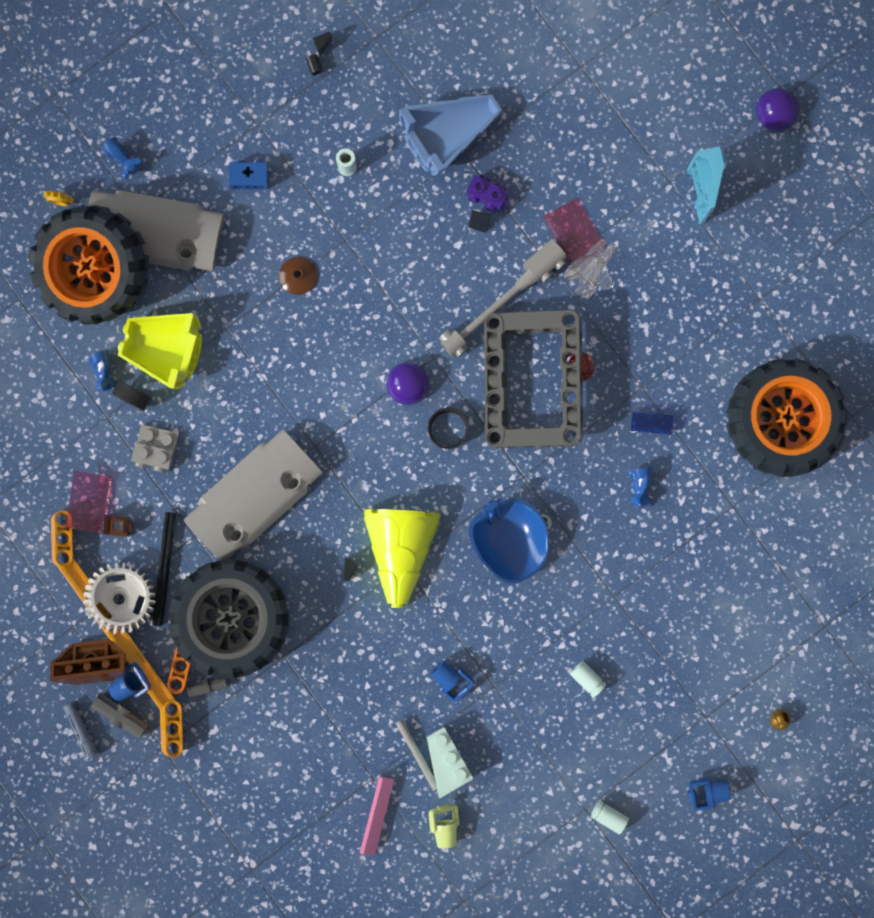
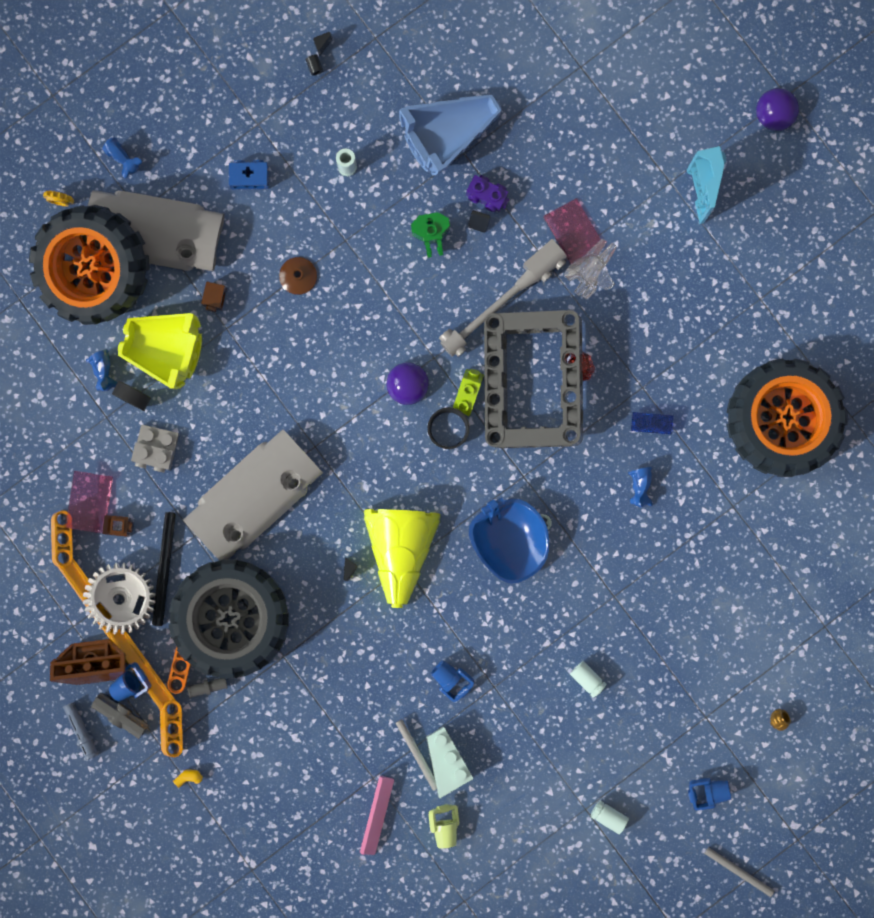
none -> yellow arm [173,769,203,788]
none -> reddish brown brick [201,281,227,312]
none -> green hinge [411,212,450,258]
none -> lime bracket [453,369,484,416]
none -> light grey bar [704,847,774,897]

